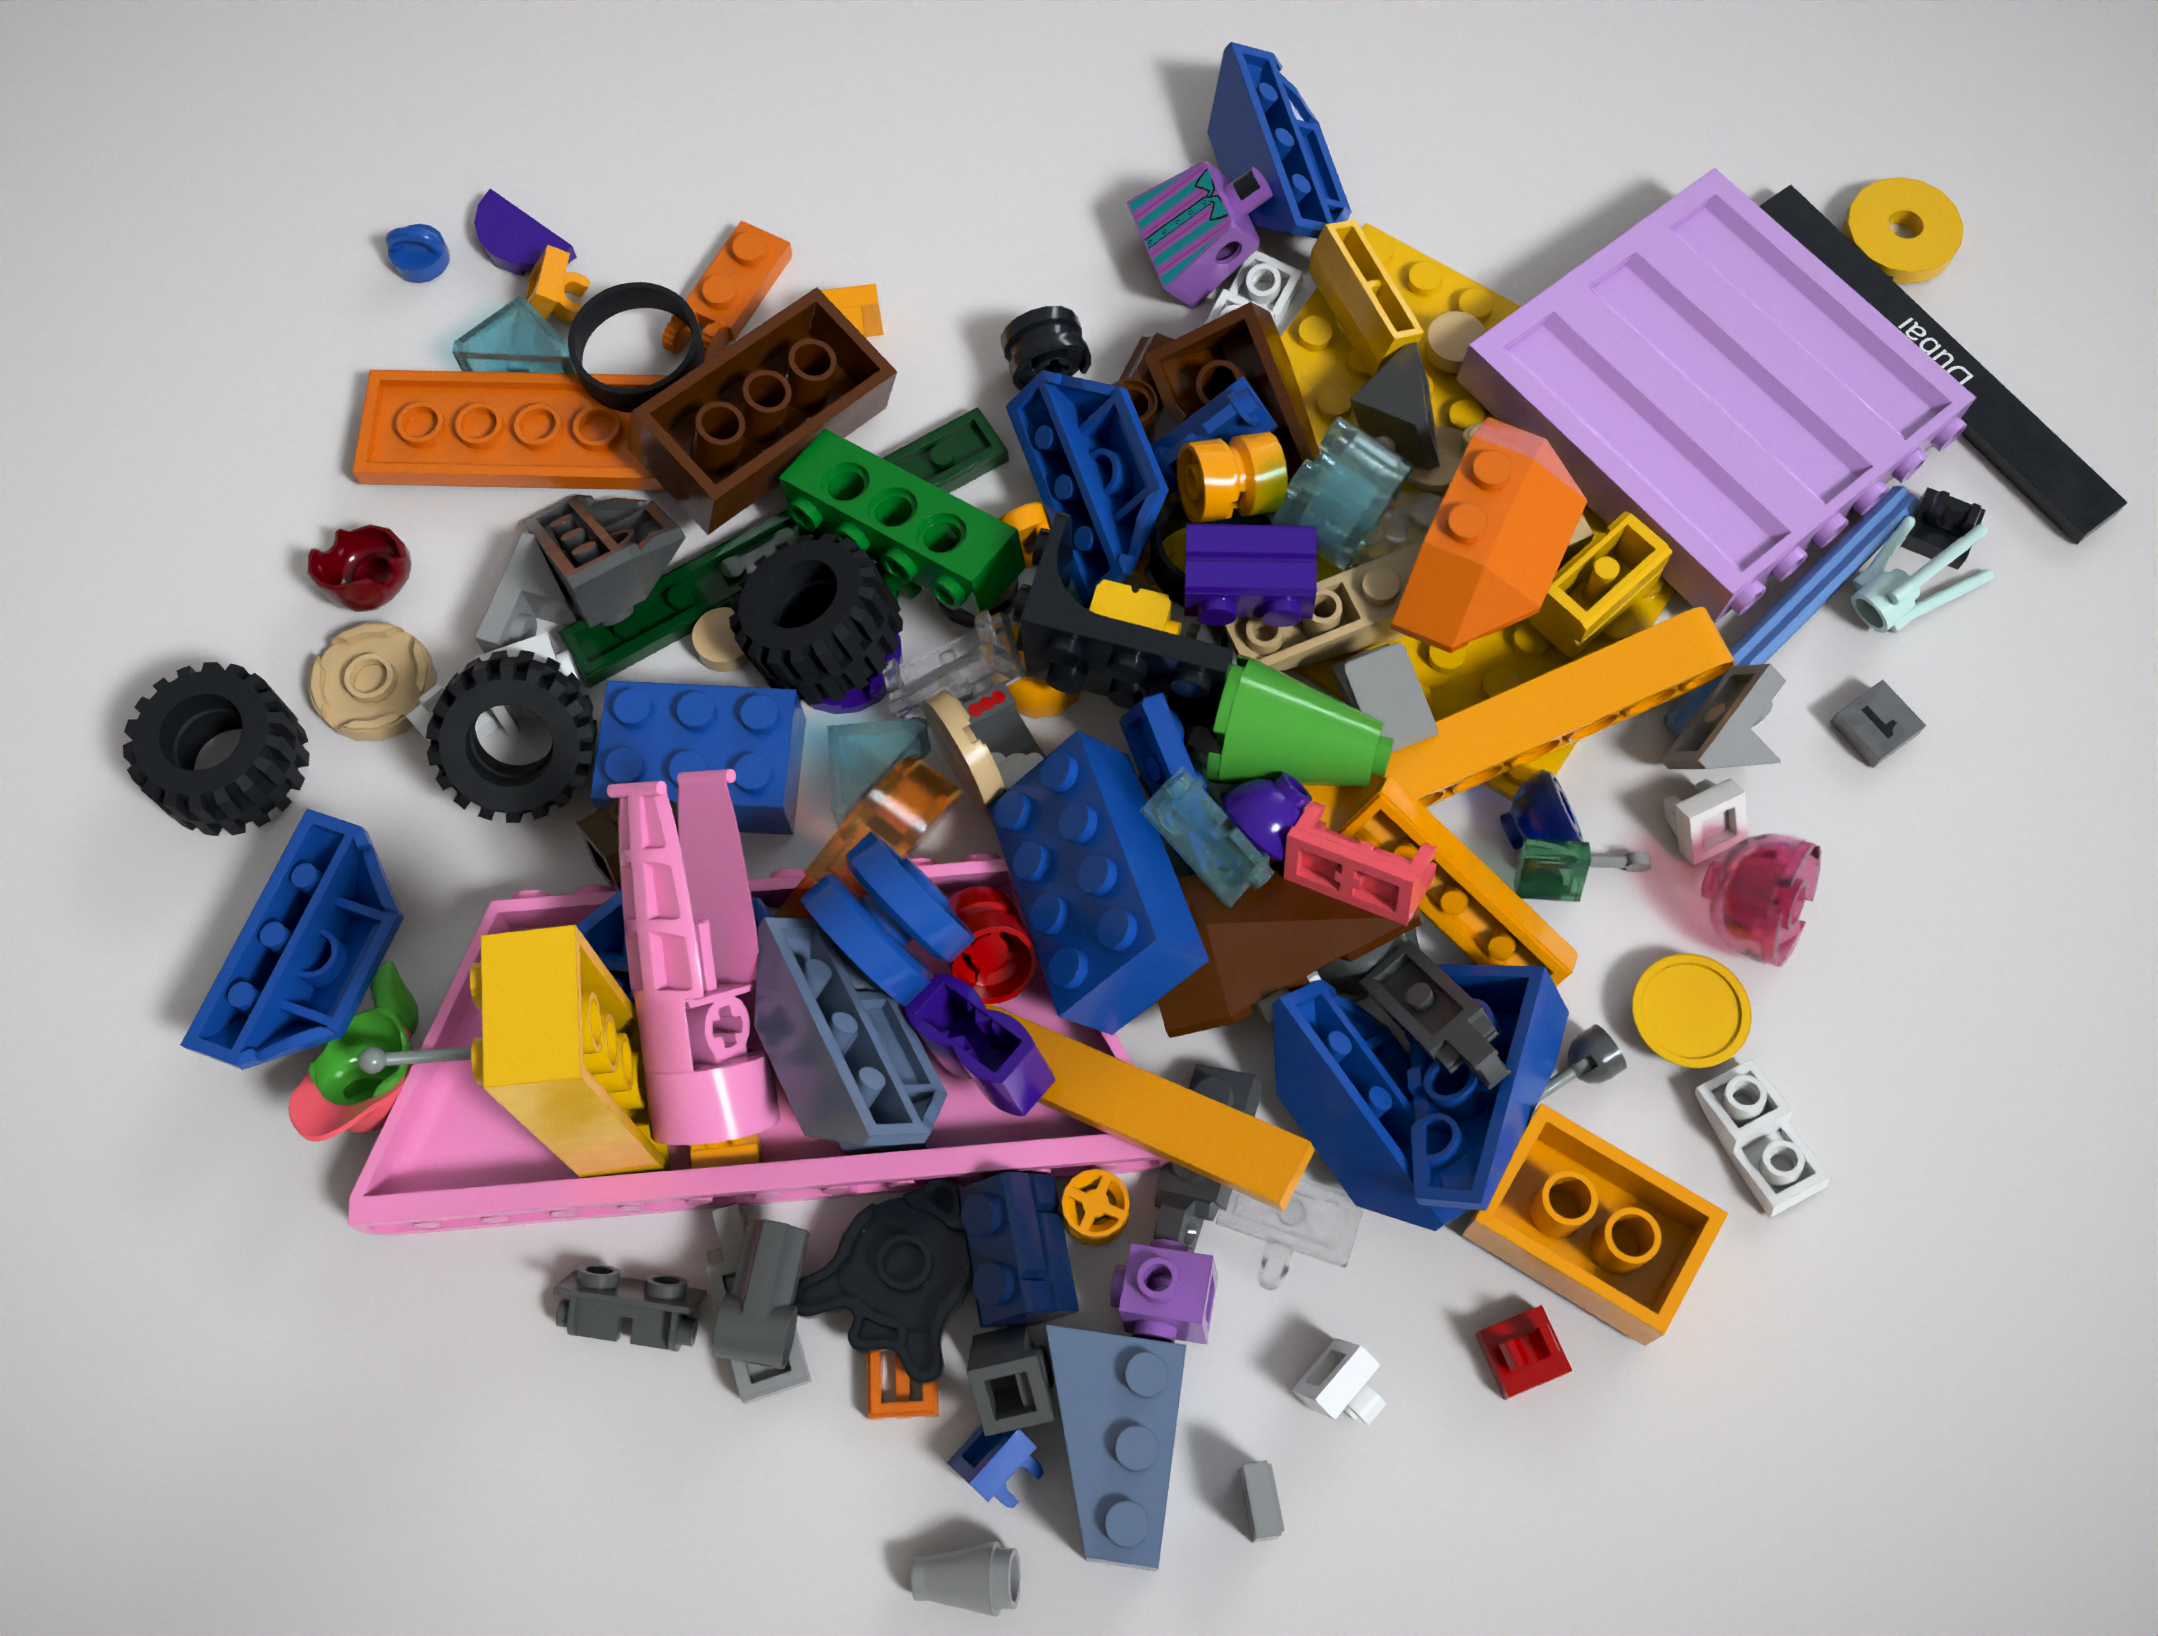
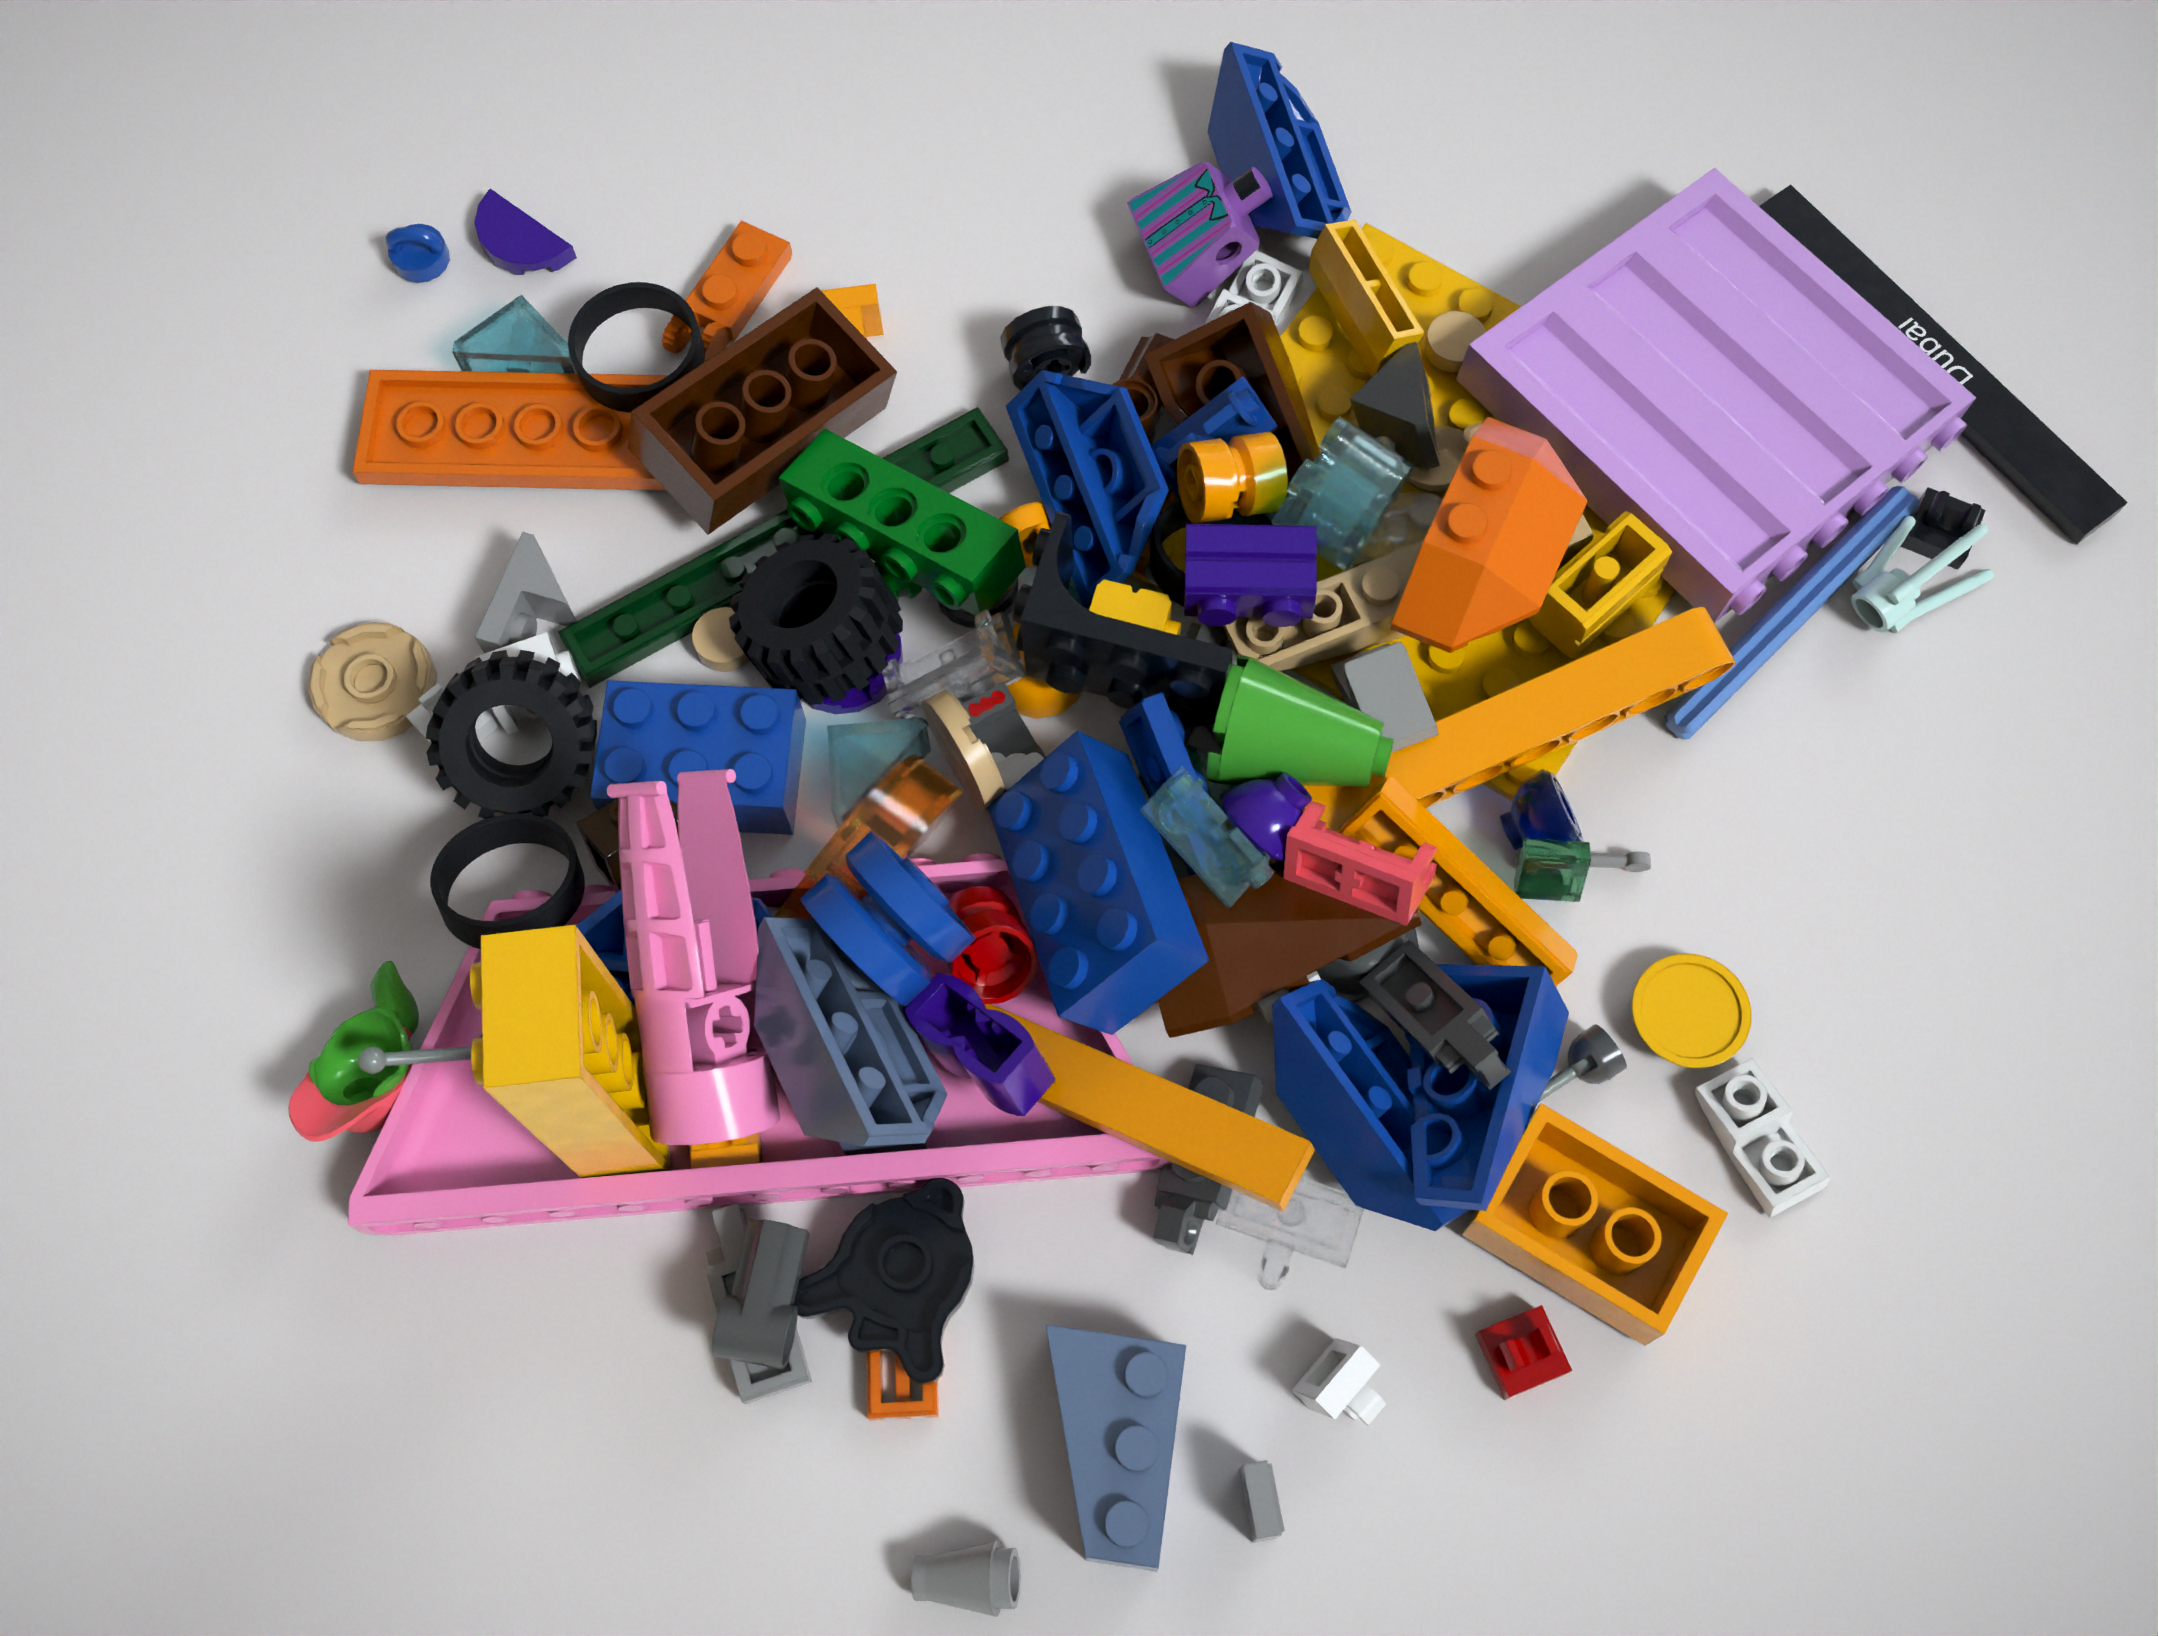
black tyre [123,662,310,836] -> none
blue wedge [180,809,404,1070] -> none
dark red hair [307,524,412,612] -> none
light orange tile [519,245,590,328] -> none
dark grey wedge [523,495,686,628] -> none
dark grey hinge [553,1264,707,1352] -> none
blue tile [947,1424,1044,1508] -> none
dark blue brick [957,1172,1079,1328] -> none
dark grey brick [967,1323,1055,1437] -> none
light orange wheel [1061,1169,1130,1247] -> none
medium lavender brick [1110,1239,1218,1345] -> none
light grey slope [1661,664,1786,769] -> none
tile [1663,778,1748,866] -> none
clear pink cylinder [1701,833,1822,967] -> none
flat silver tile [1830,679,1927,768] -> none
yellow tile [1842,177,1964,284] -> none
none -> black tyre [430,813,585,949]

